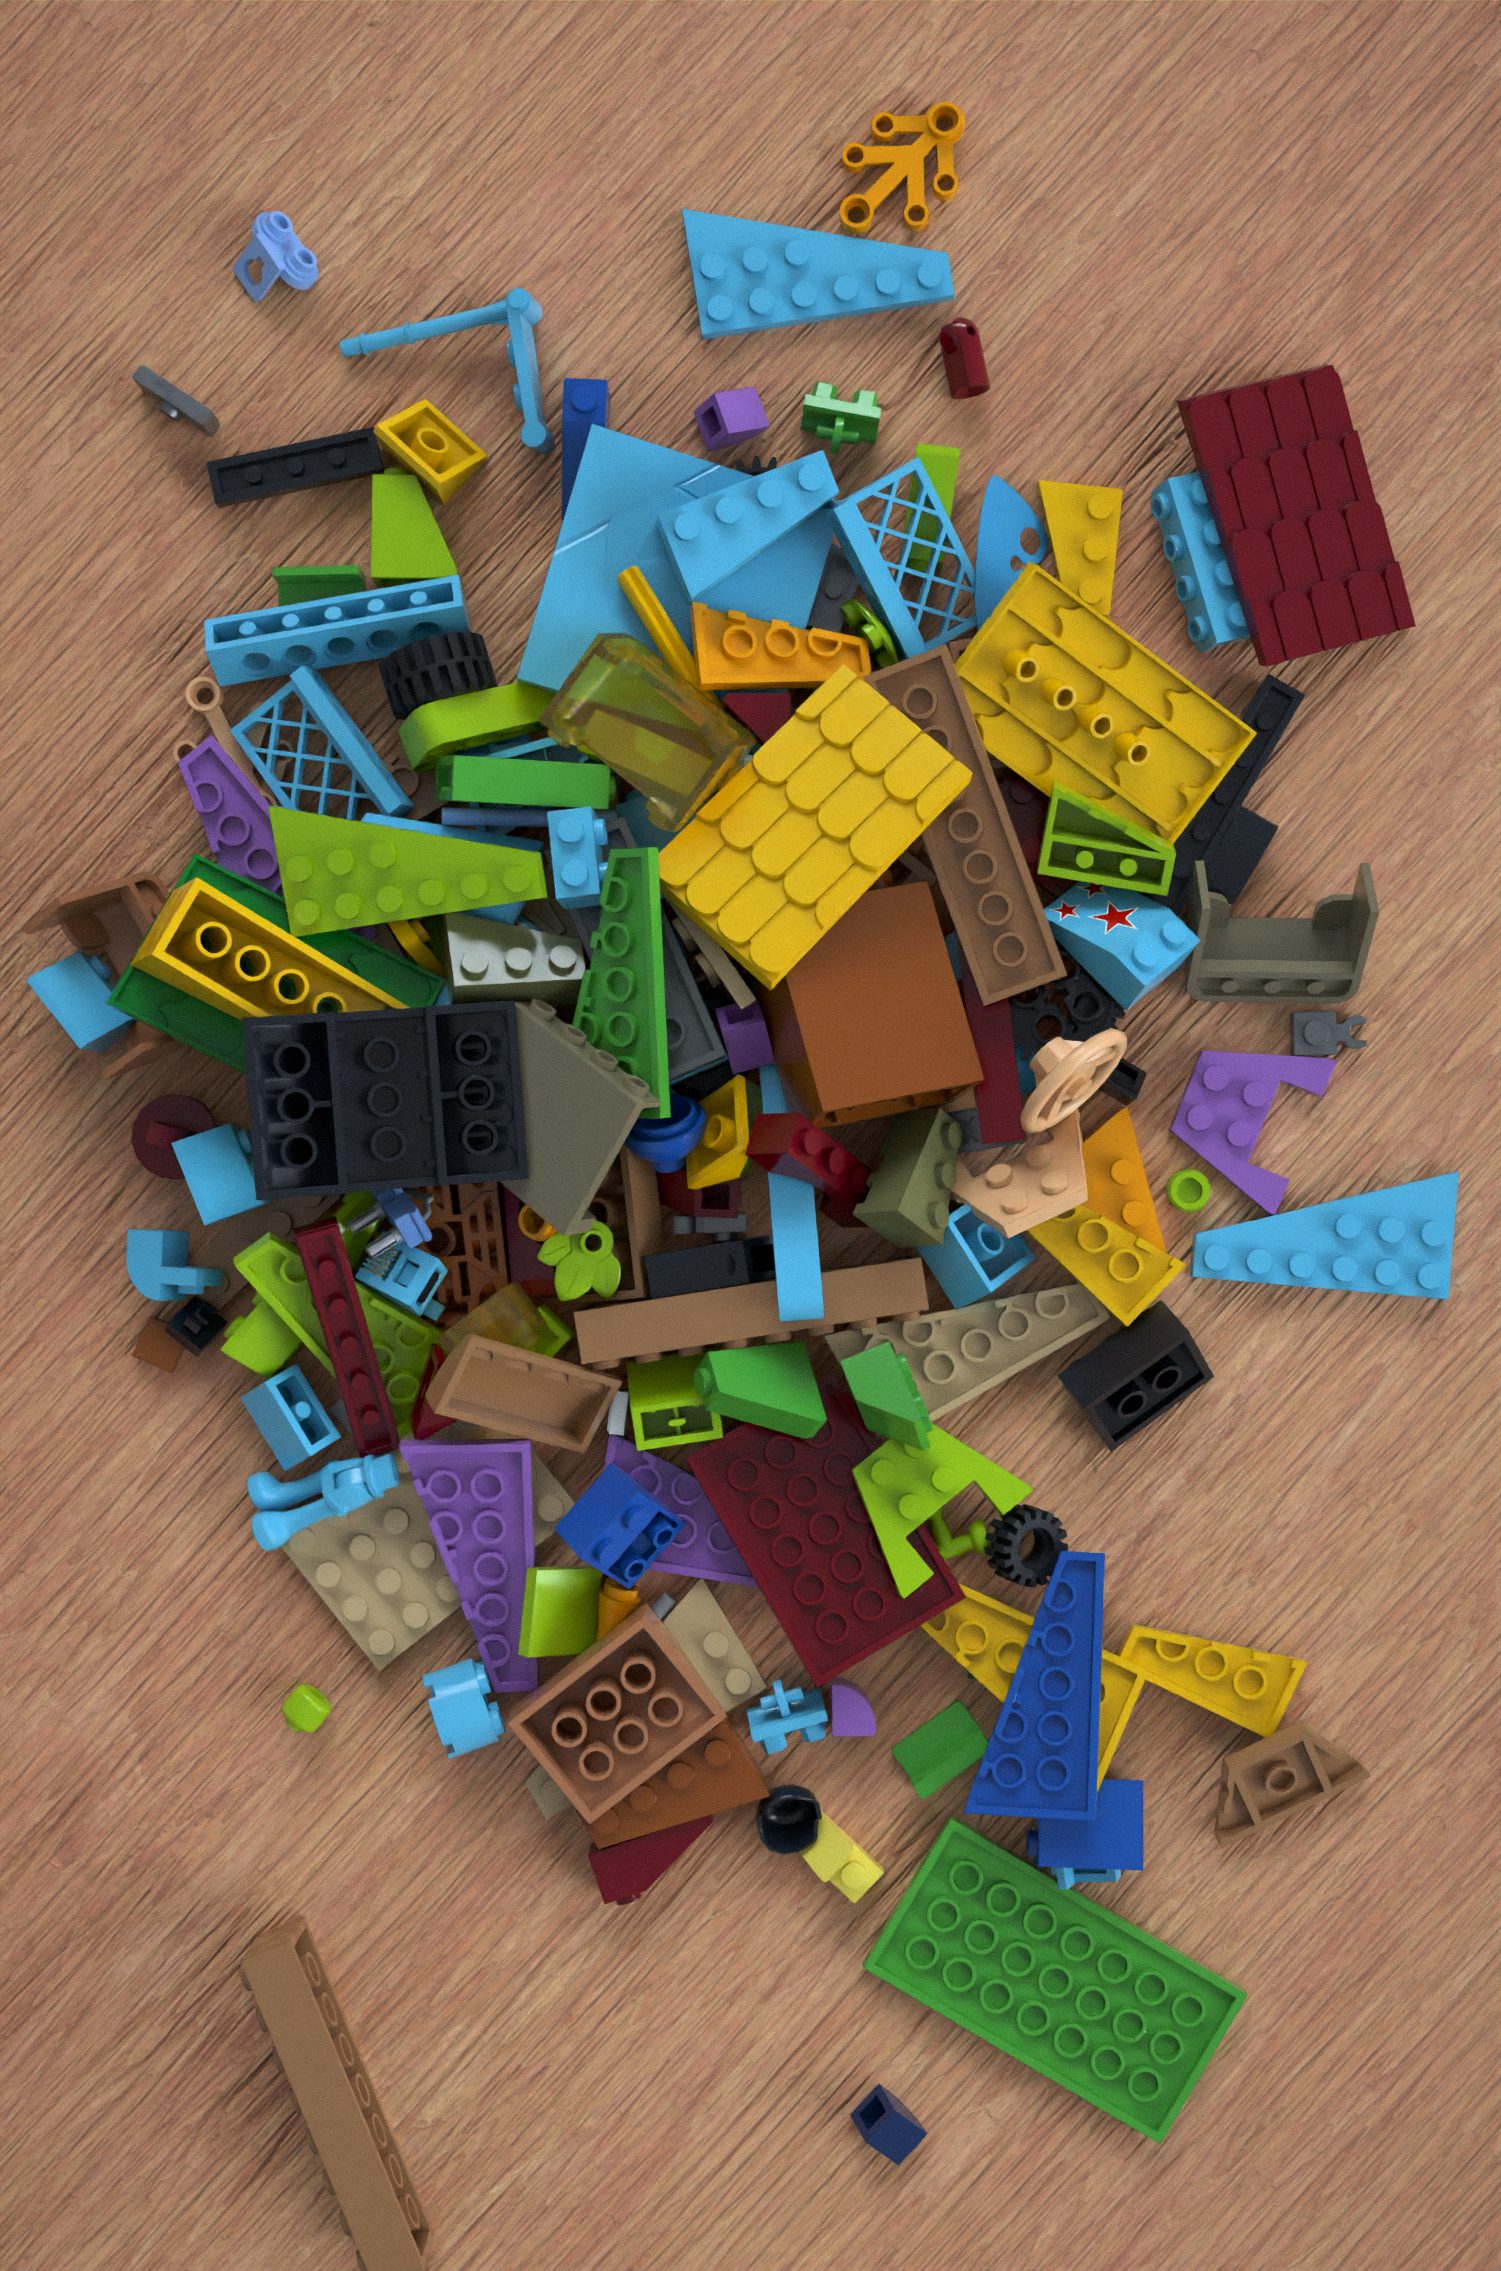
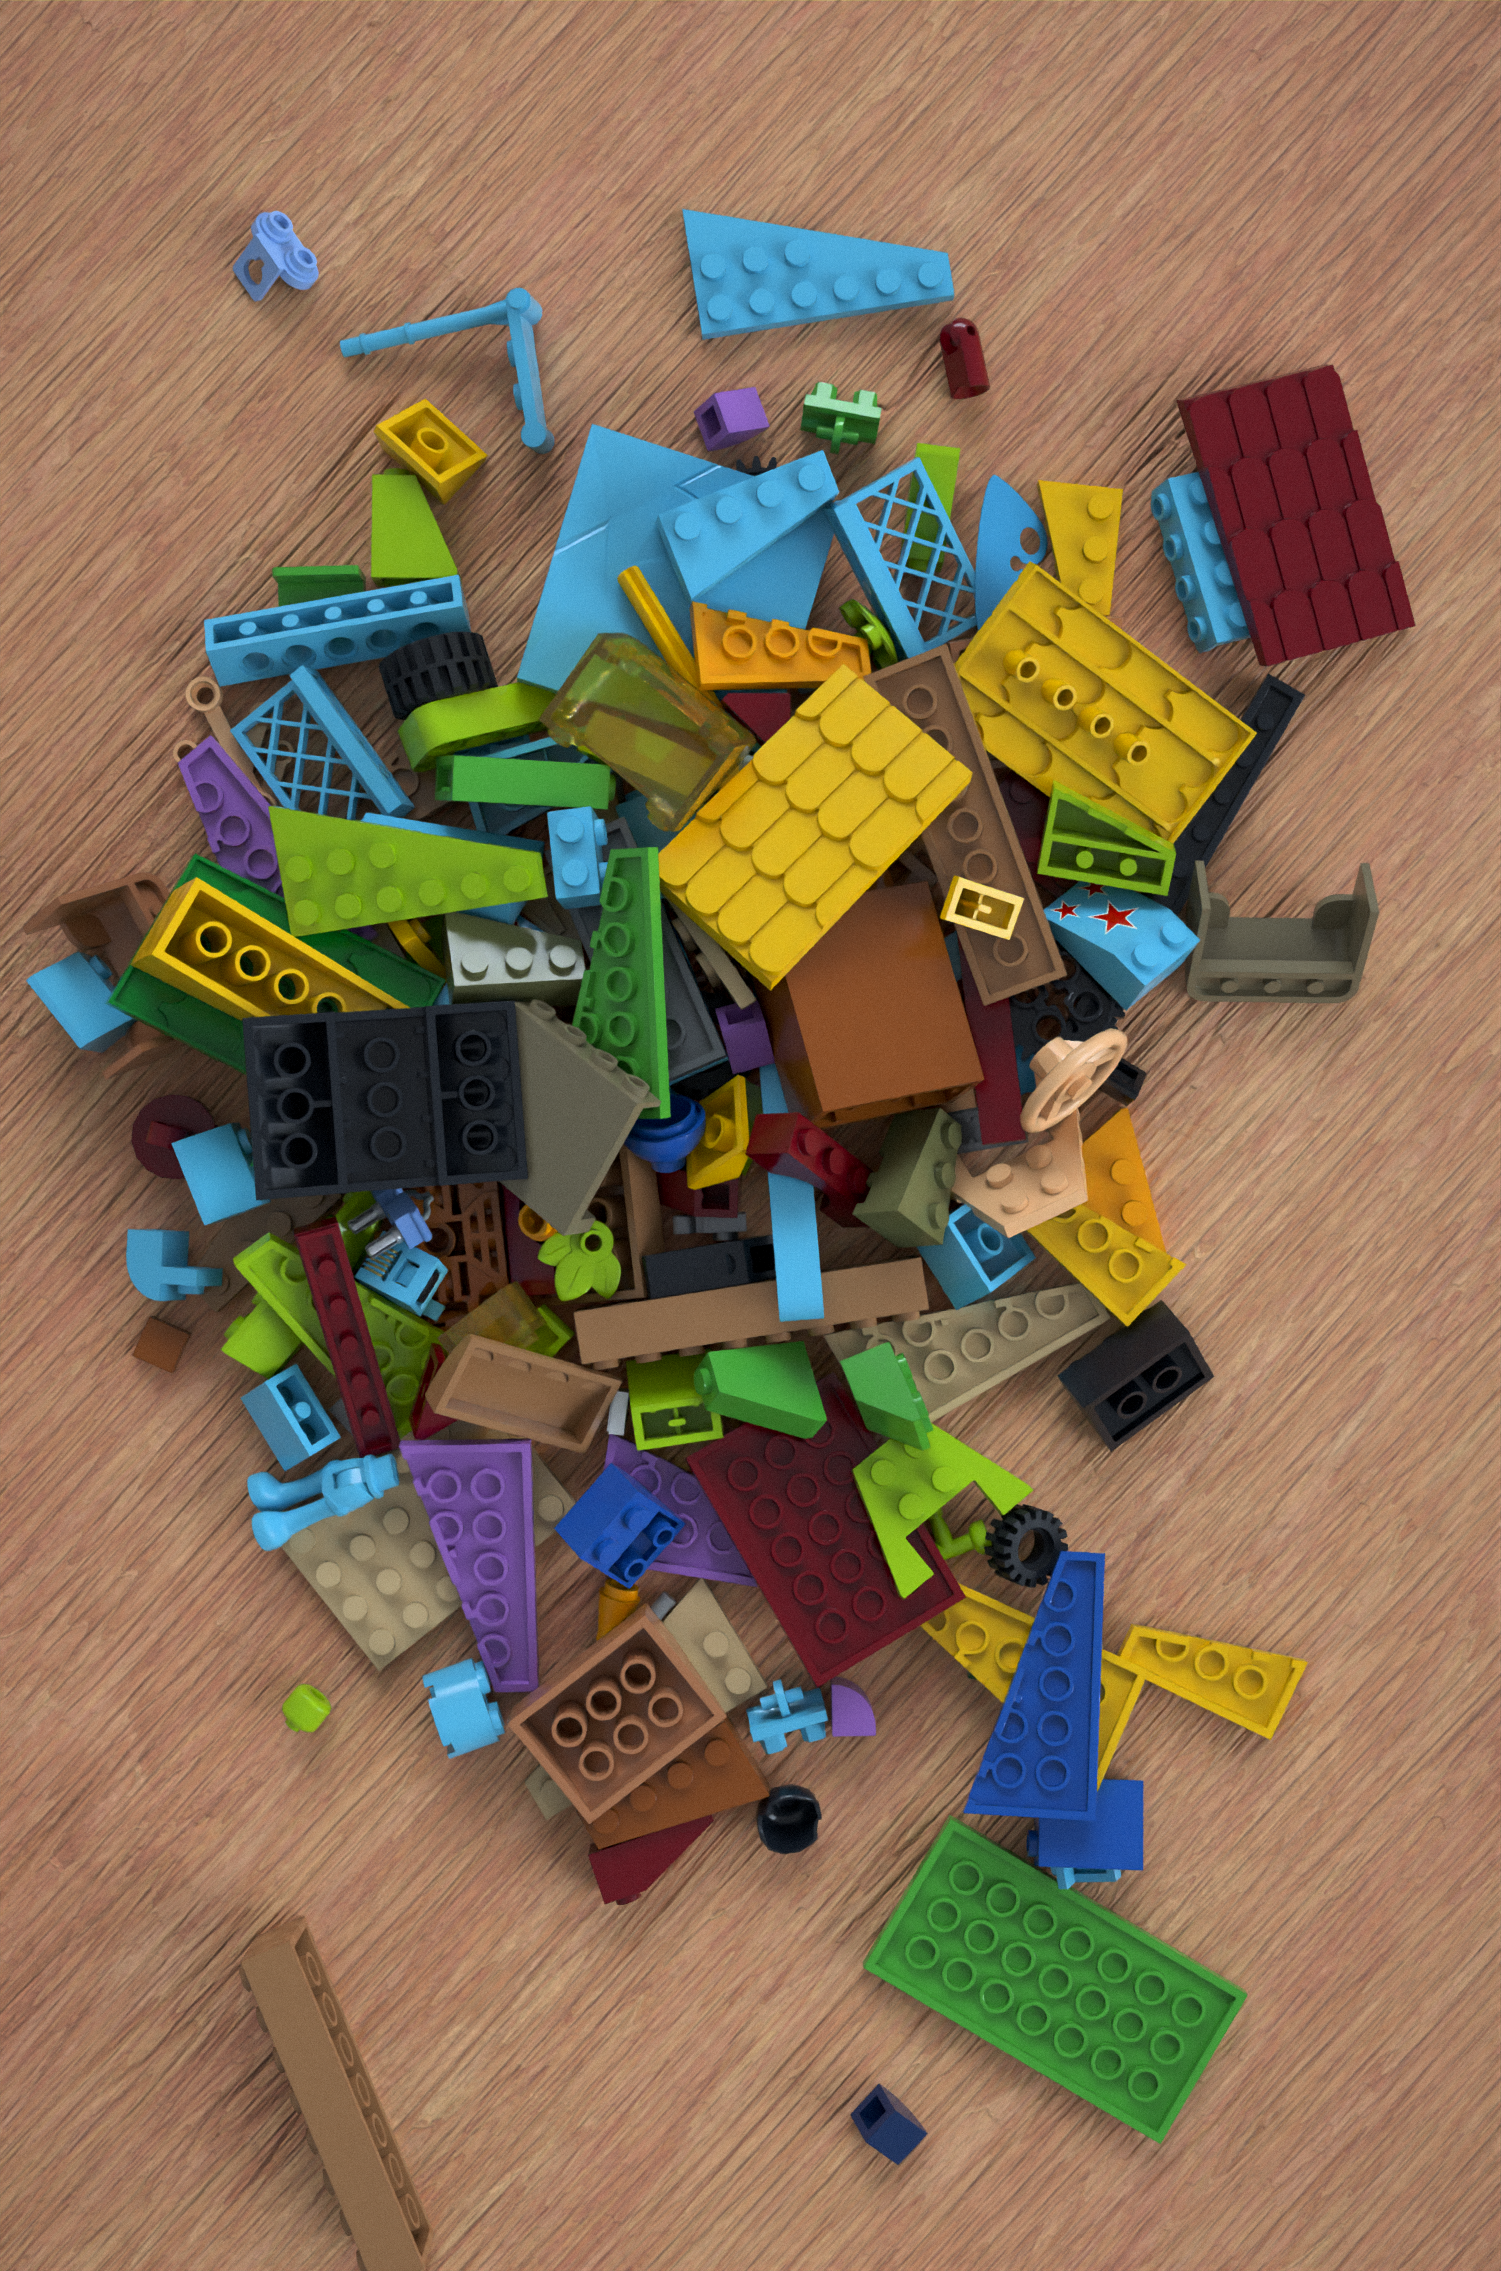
flat silver plate [132,365,220,437] -> none
black tile [164,1296,228,1358] -> none
black plate [207,427,384,508] -> none
light blue bar [442,807,617,827] -> none
lime tile [518,1565,602,1658] -> none
blue slope [562,378,610,520] -> none
light yellow slope [799,1810,884,1904] -> none
flat silver plate [806,543,859,633] -> none
light orange plant [839,102,966,234] -> none
bright green panel [892,1700,989,1800] -> none
lime tile [1166,1169,1211,1212] -> none
medium lavender wing [1169,1051,1337,1215] -> none
medium azure wing [1190,1171,1459,1299] -> none
black slope [1205,805,1278,905] -> none
medium nougat wing [1214,1721,1371,1848] -> none
flat silver plate [1290,1011,1367,1056] -> none
none -> yellow slope [940,875,1024,940]

